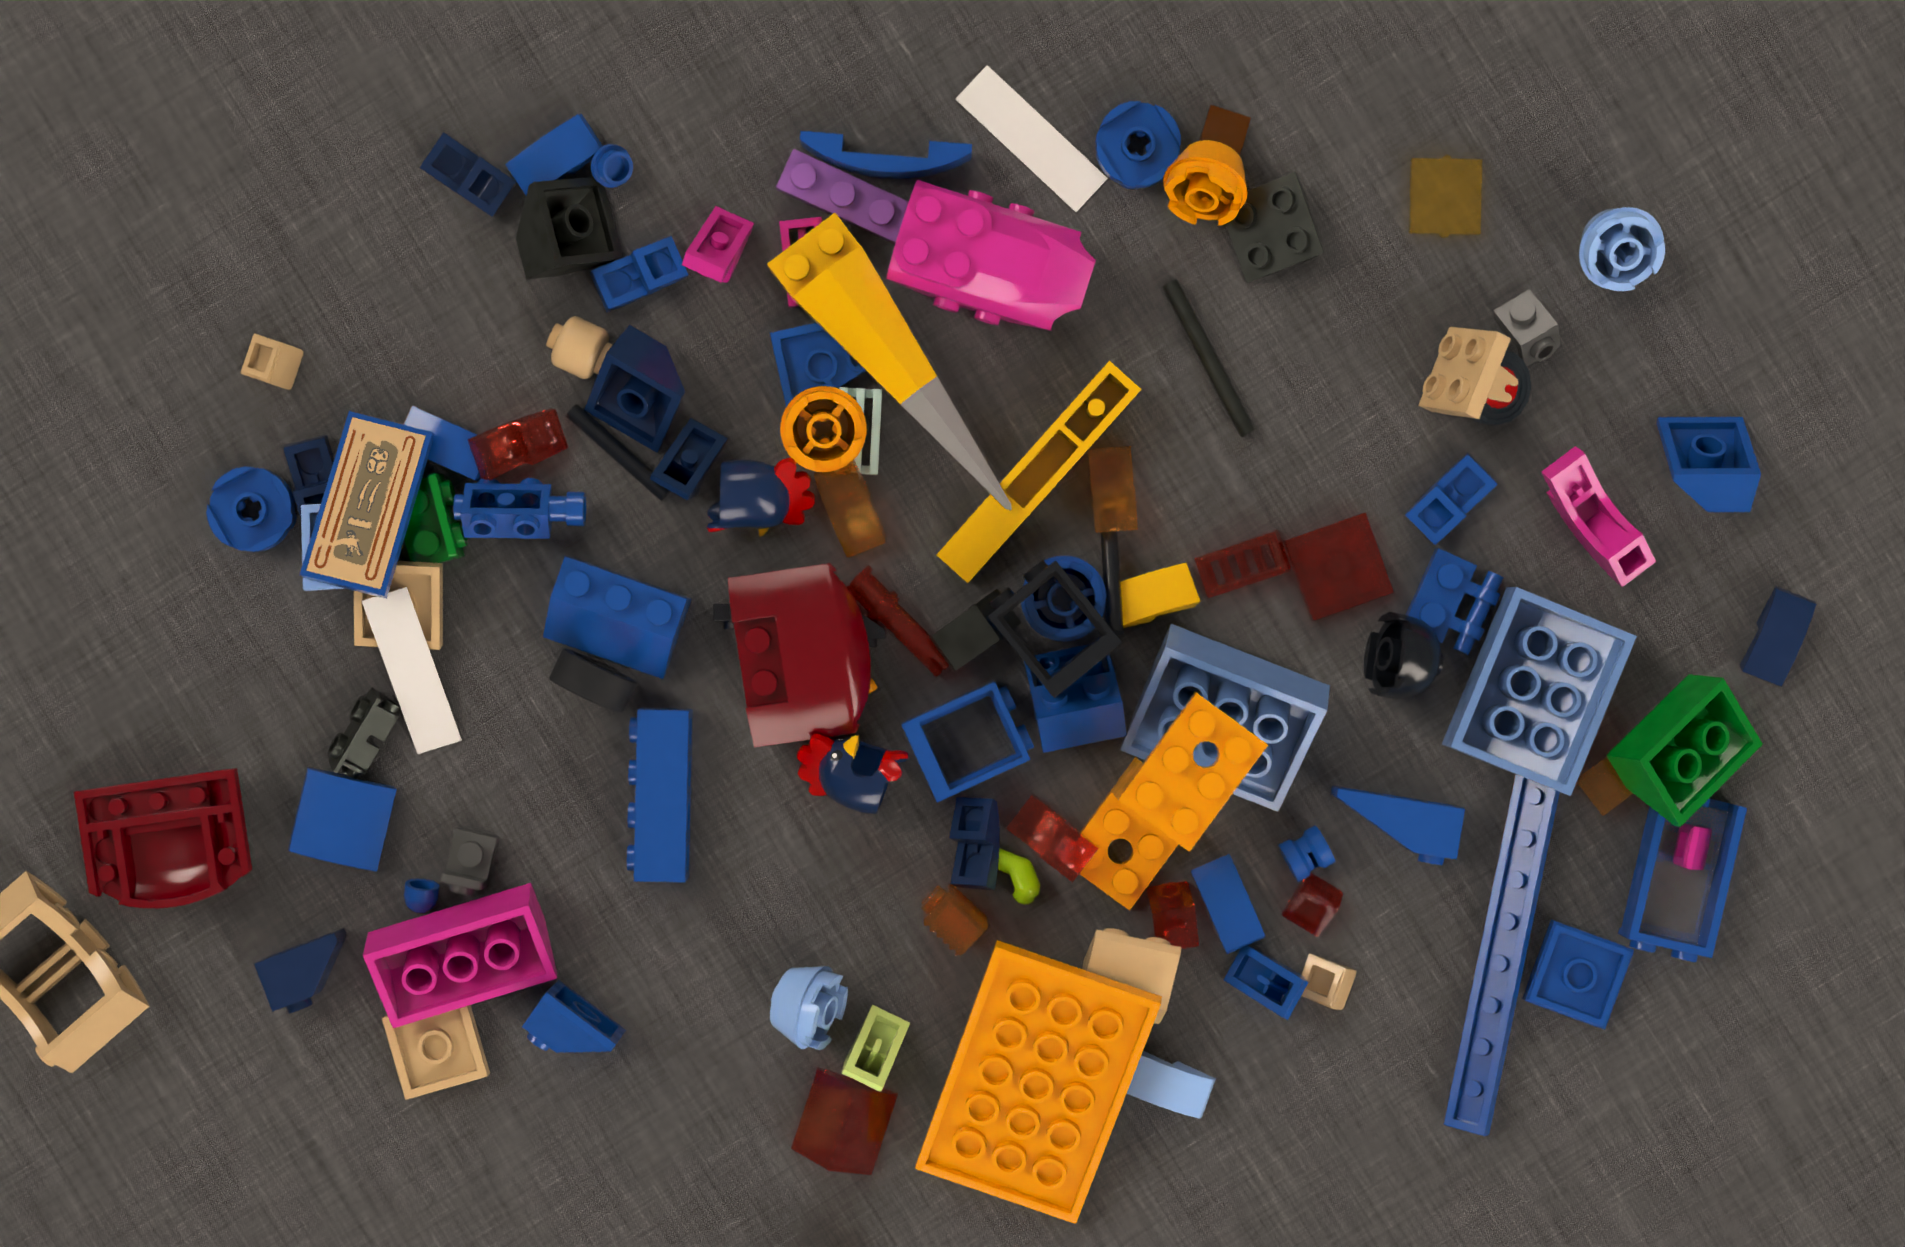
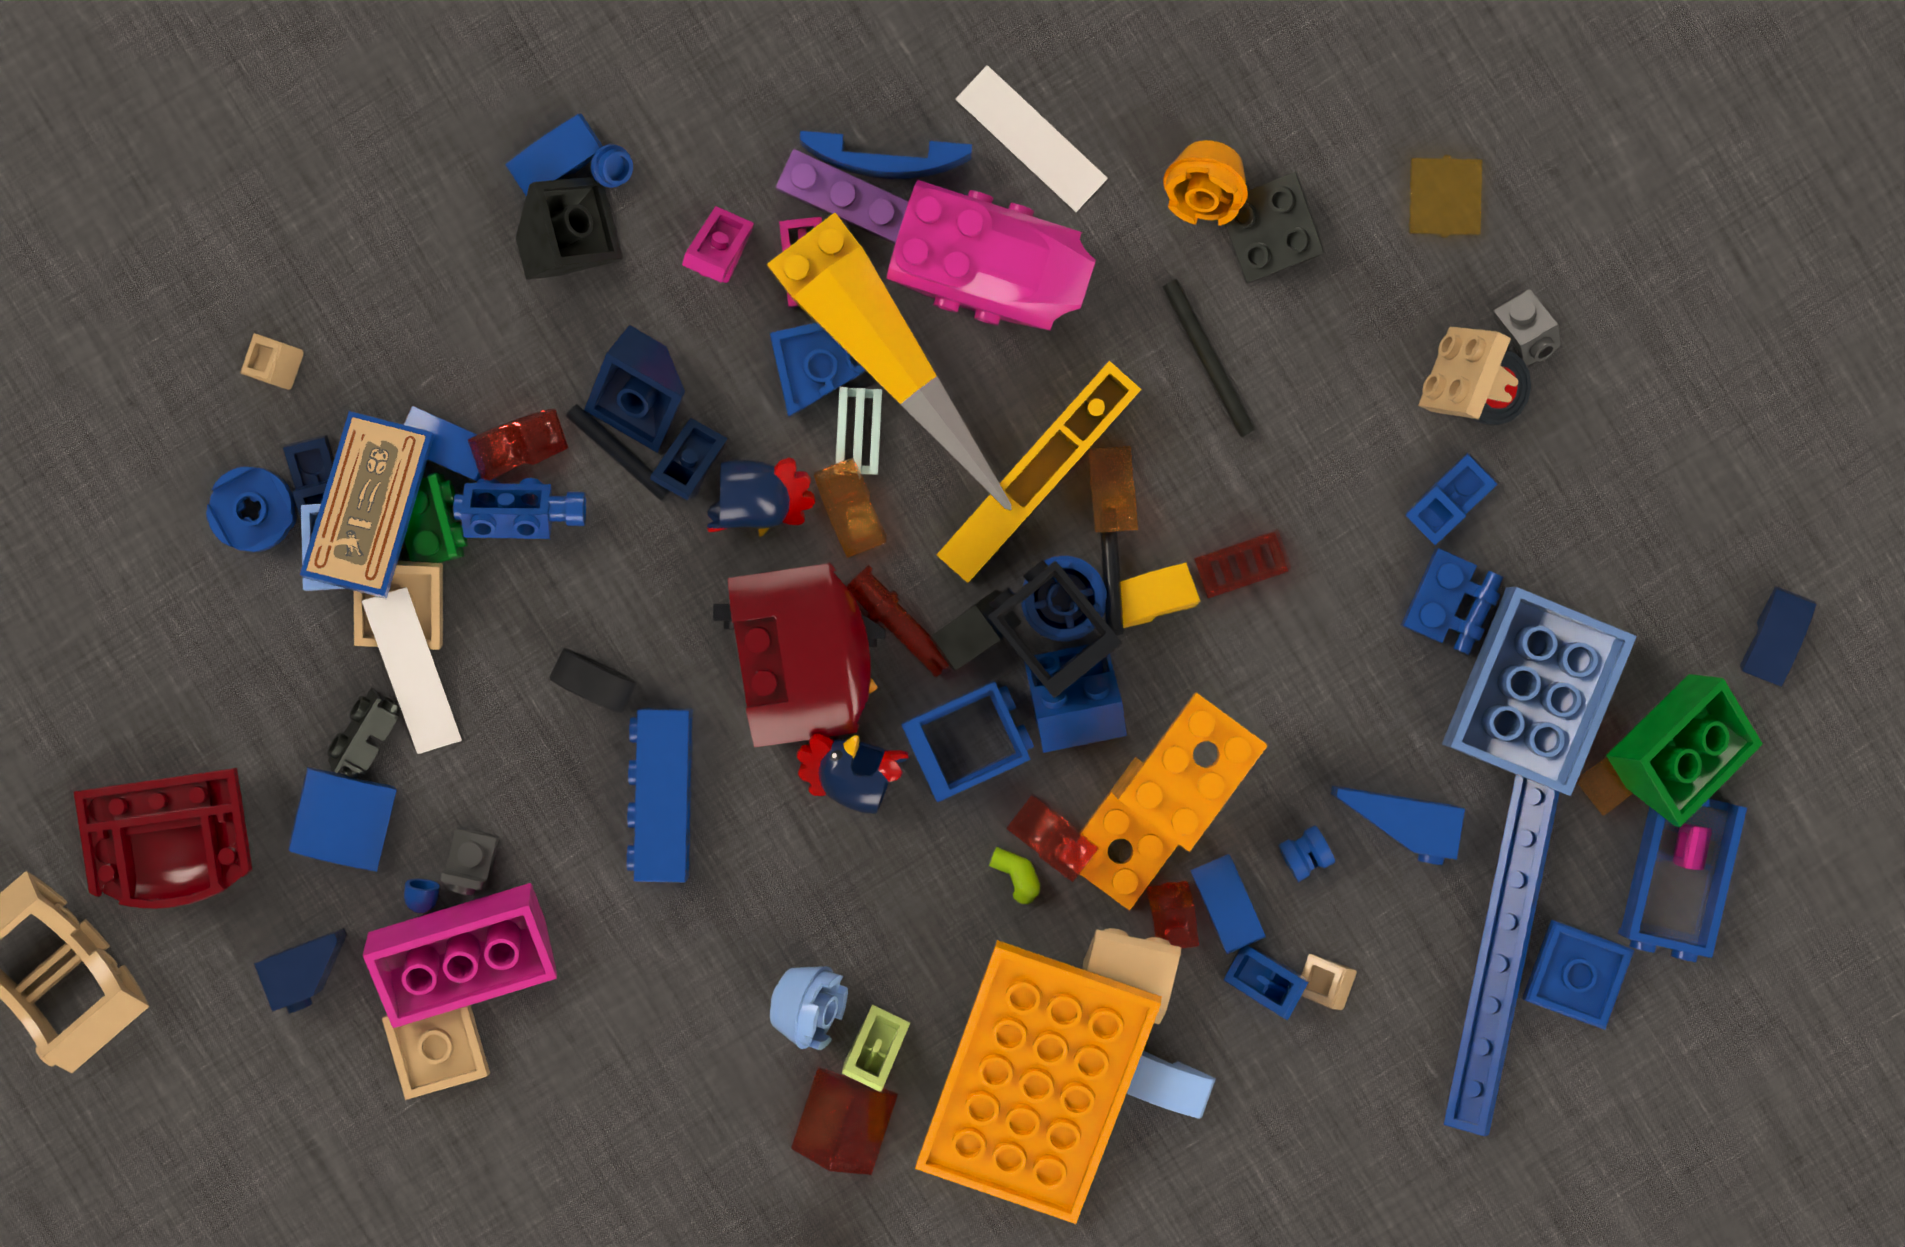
dark blue slope [419,132,516,217] -> none
blue slope [522,980,626,1053] -> none
blue slope [543,556,692,679] -> none
tan head [546,316,613,379] -> none
blue slope [590,236,689,313] -> none
light orange cone [780,386,867,472] -> none
clear orange brick [921,882,989,956] -> none
dark blue slope [949,797,1000,890] -> none
blue plate [1095,101,1181,189] -> none
medium blue slope [1120,624,1330,812] -> none
reddish brown slope [1199,105,1251,156] -> none
clear red slope [1281,873,1343,937] -> none
clear red plate [1283,512,1394,621] -> none
black cylinder [1364,612,1444,699] -> none
dark pink arch [1541,446,1656,587] -> none
light blue cone [1579,207,1665,291] -> none
blue slope [1656,417,1761,512] -> none

